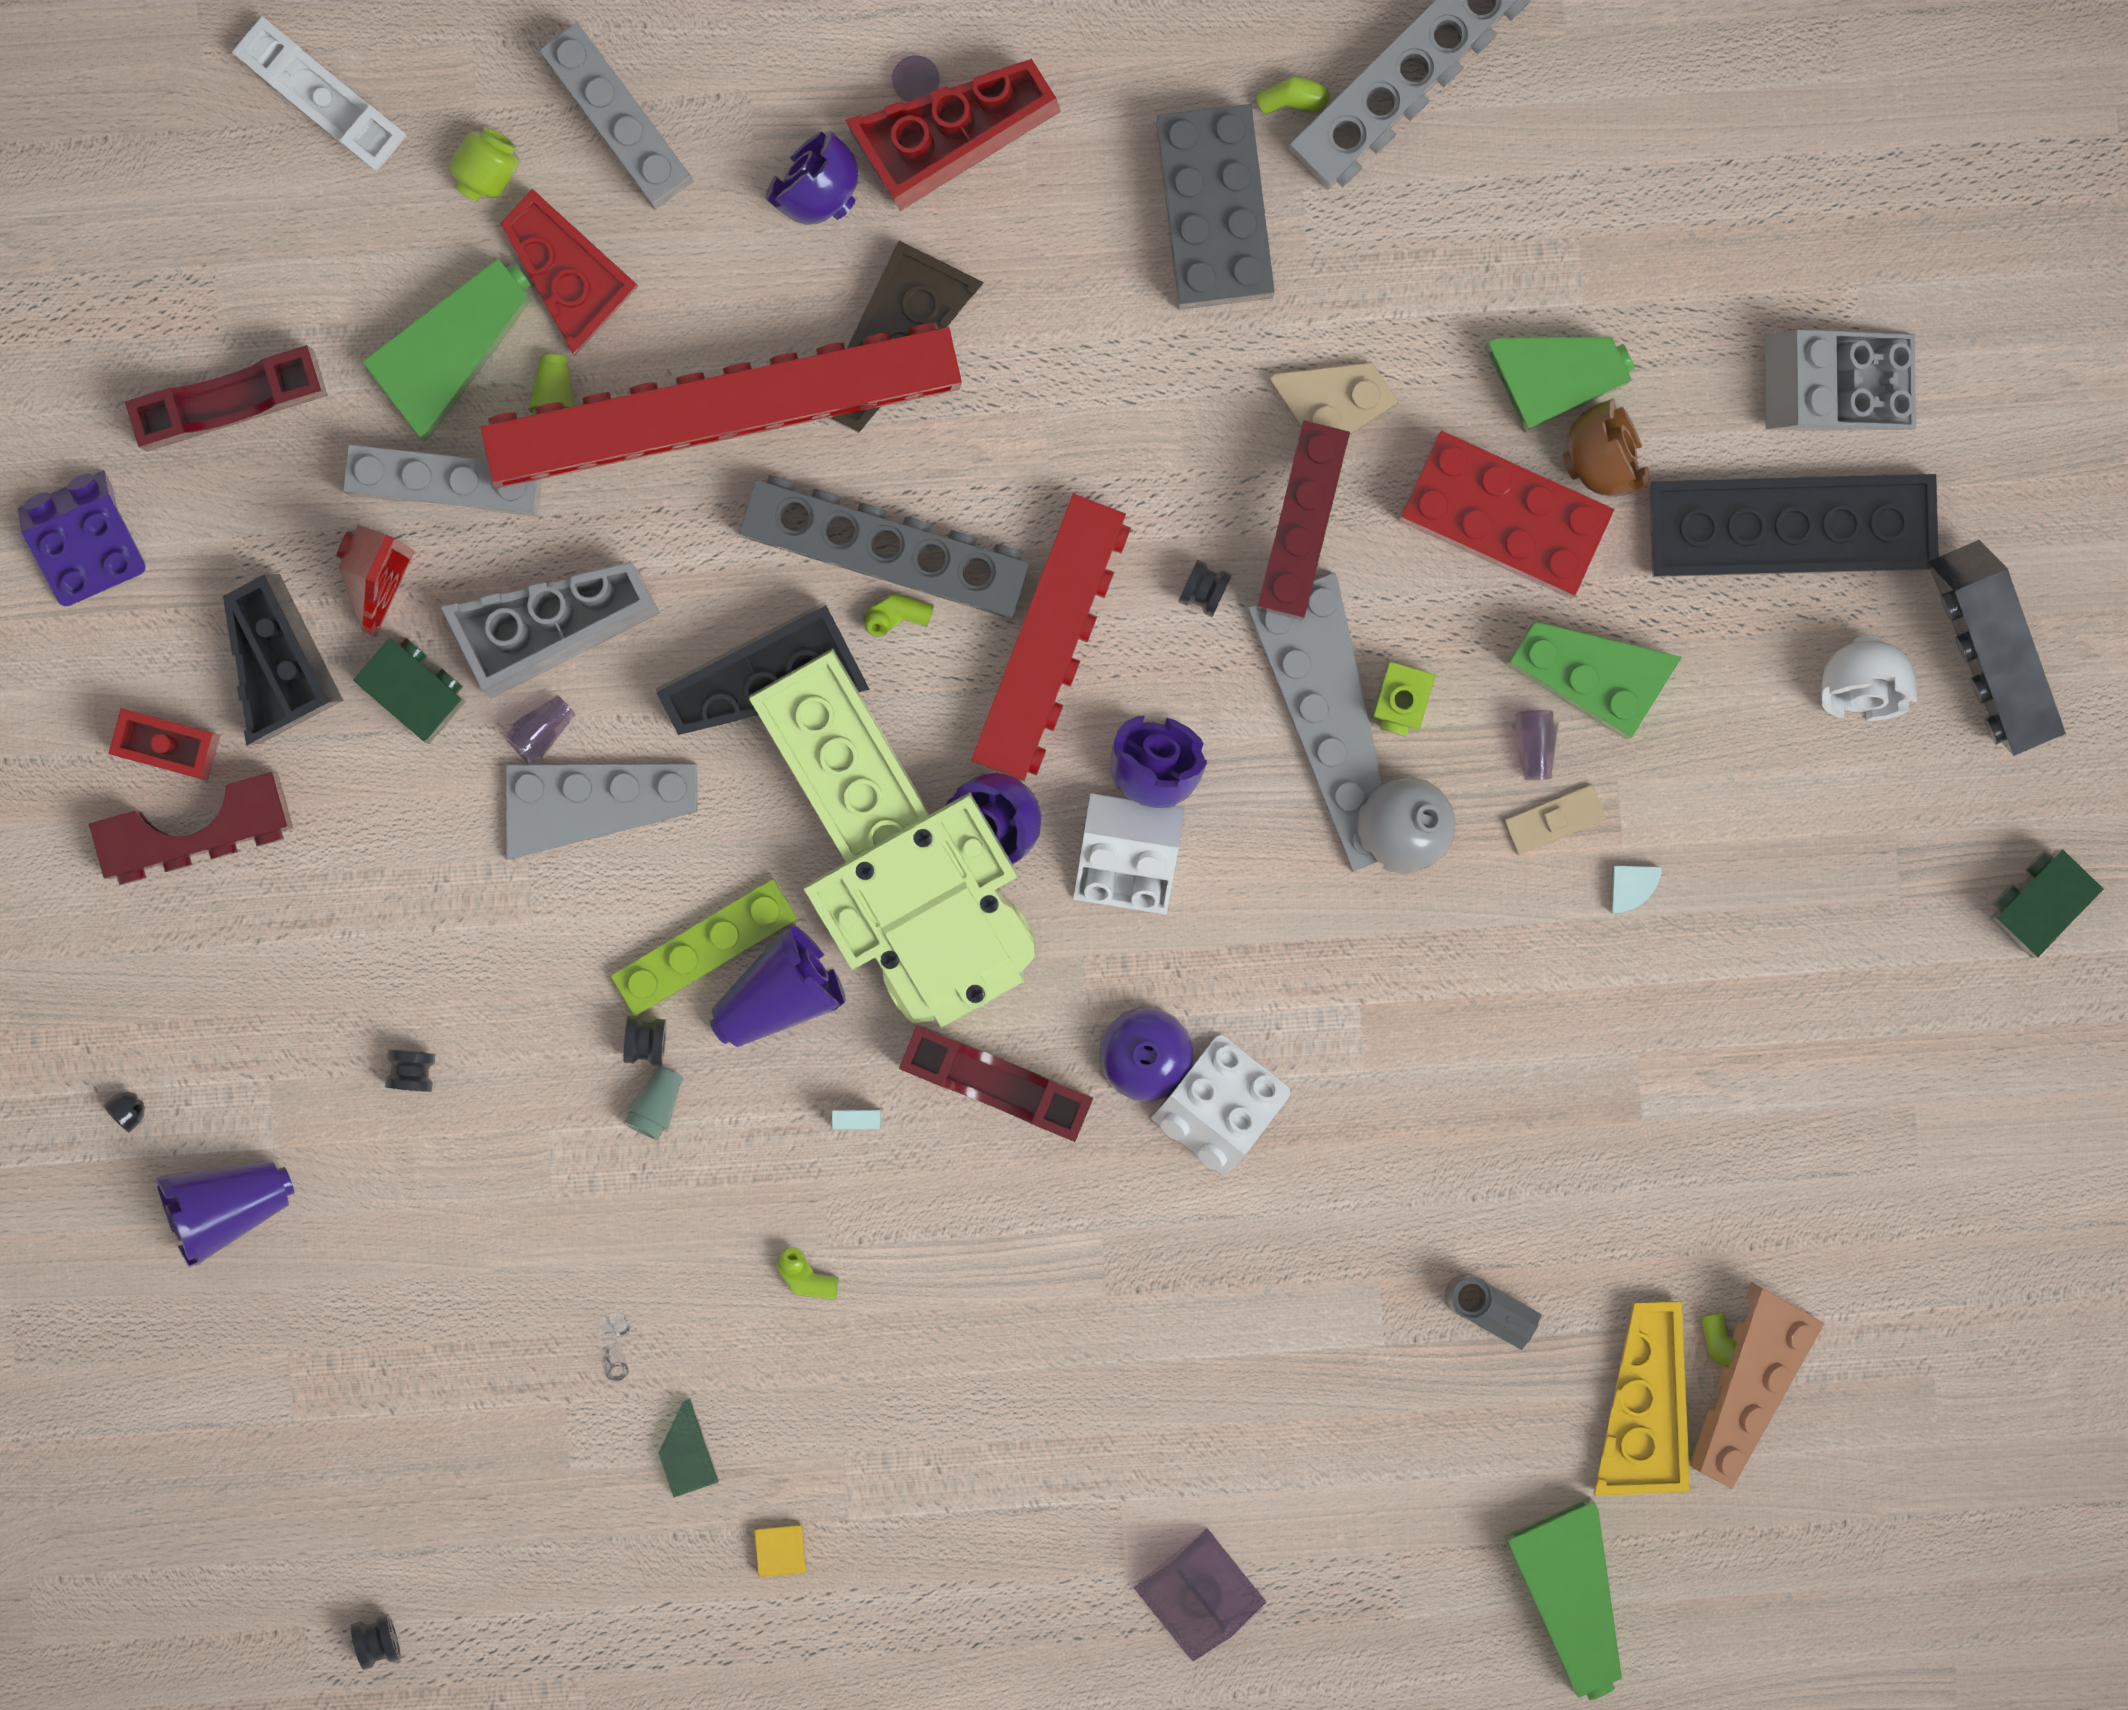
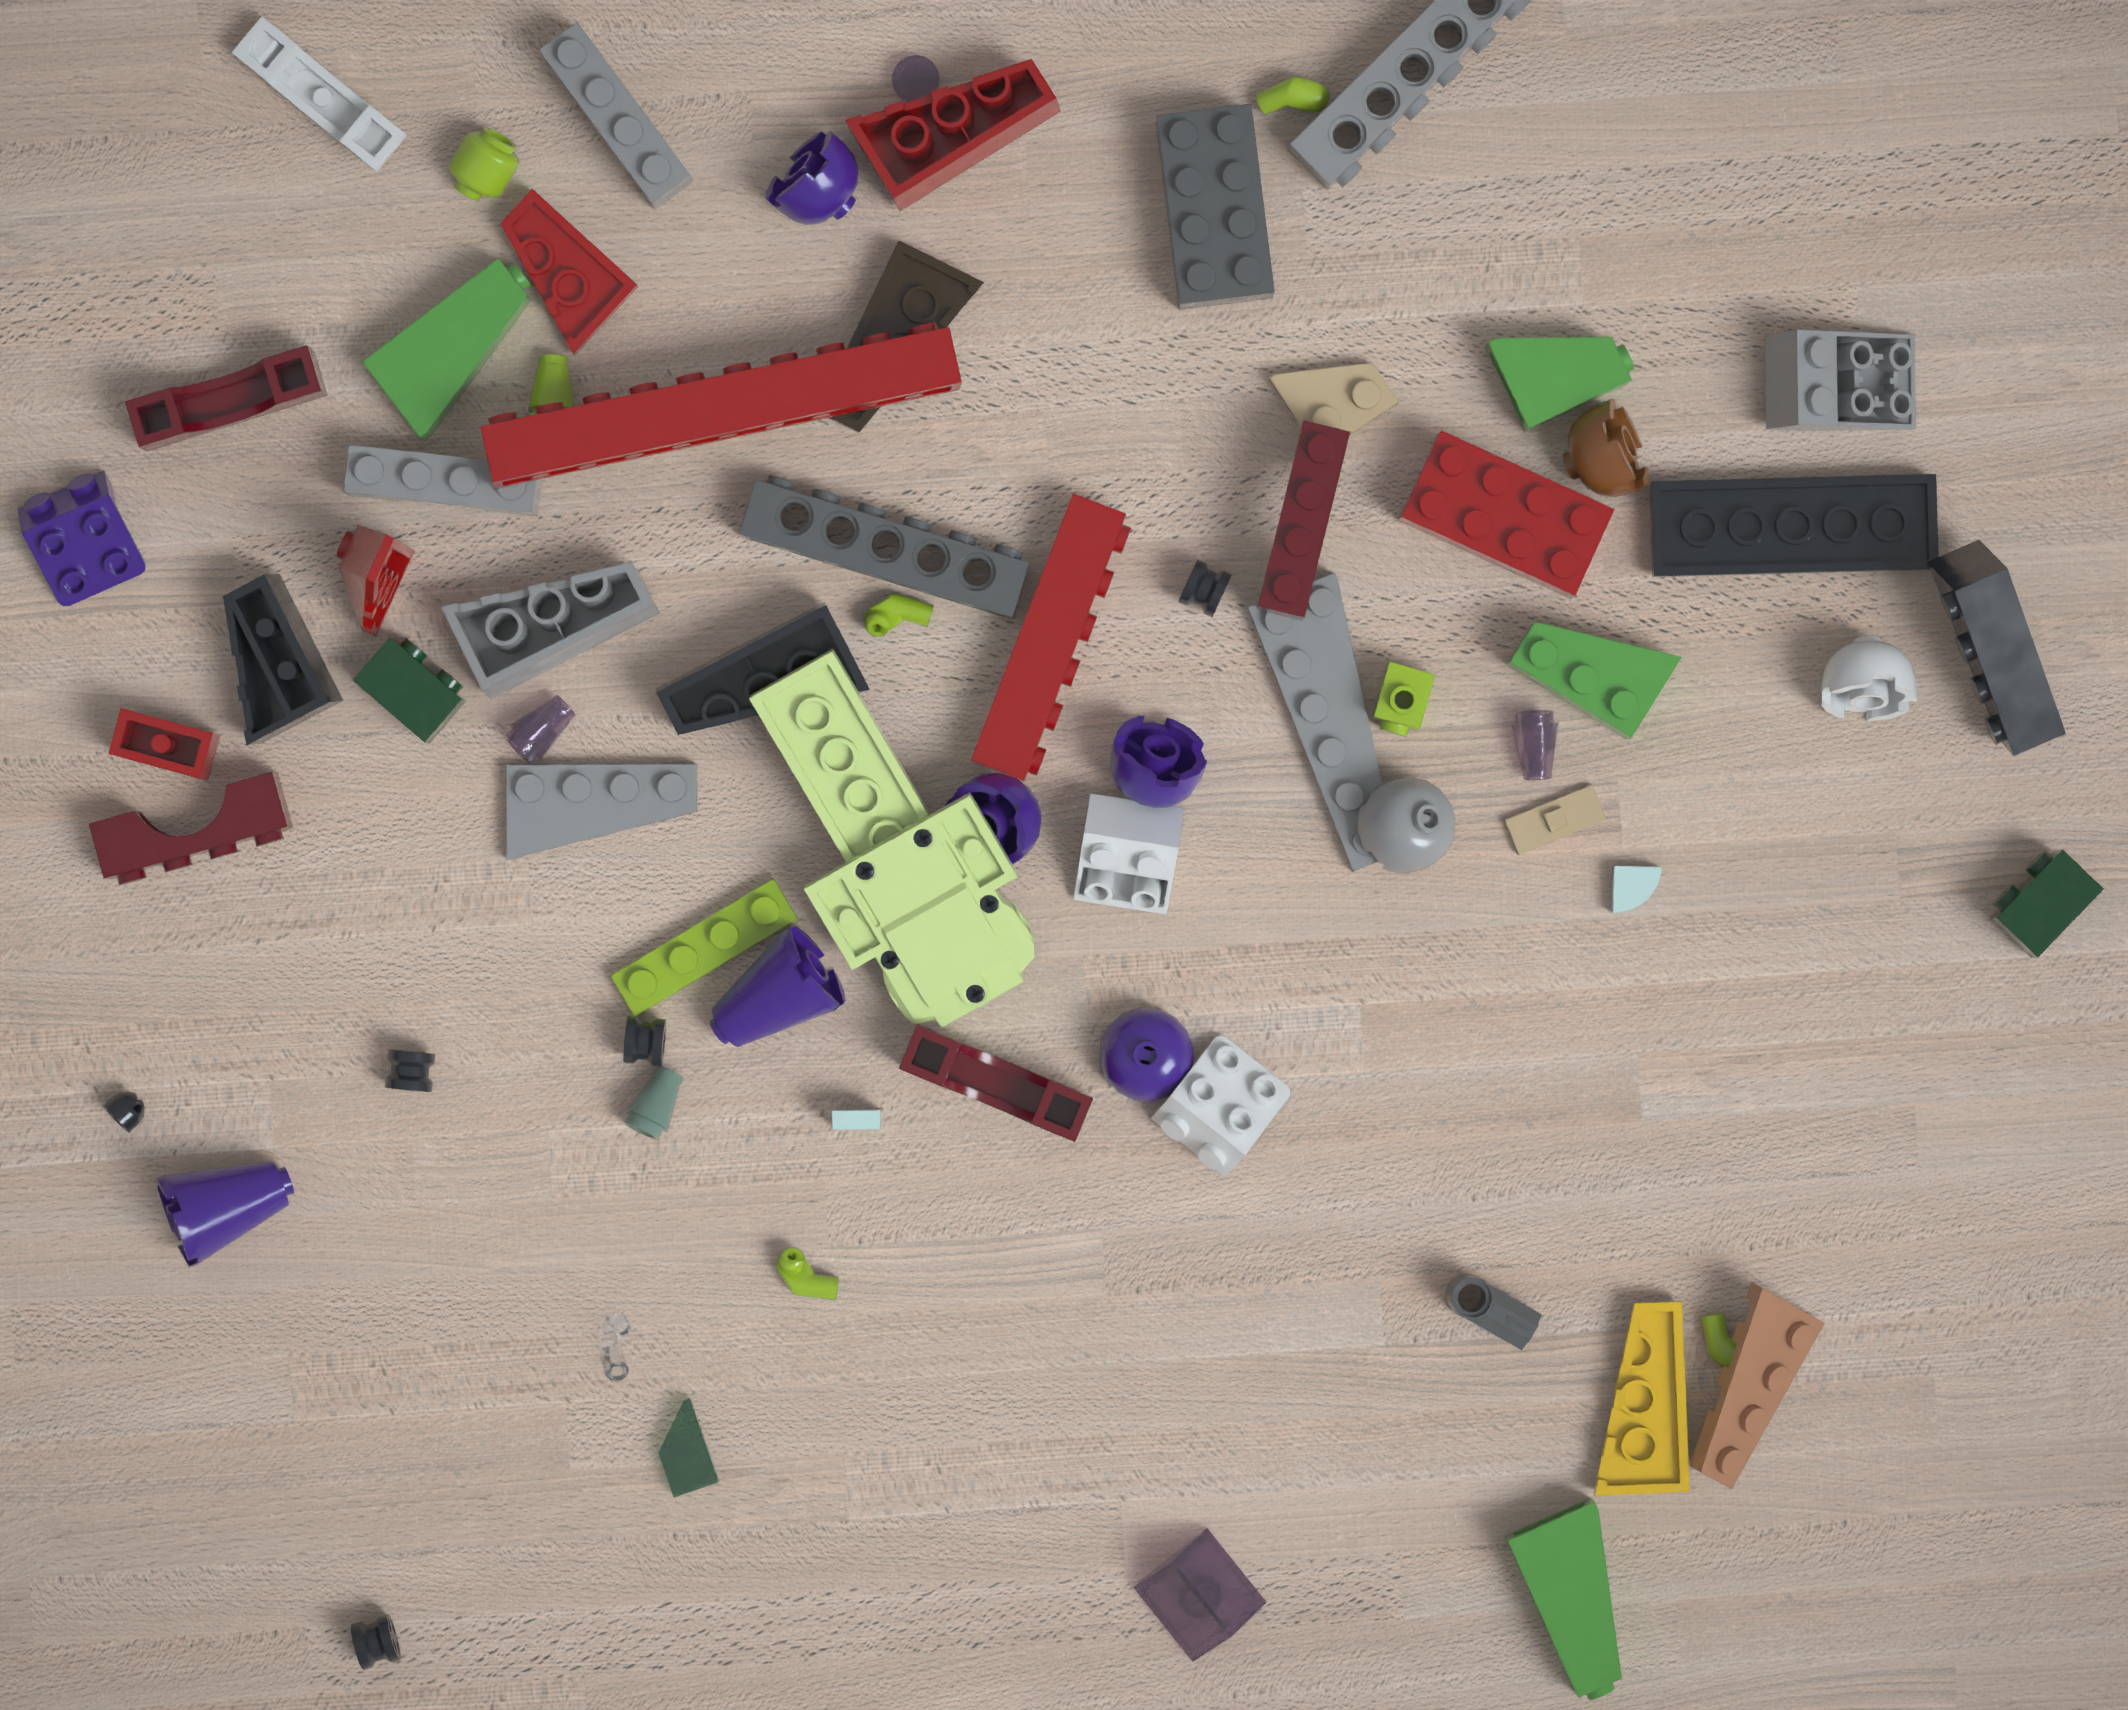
yellow tile [754,1524,807,1577] -> none

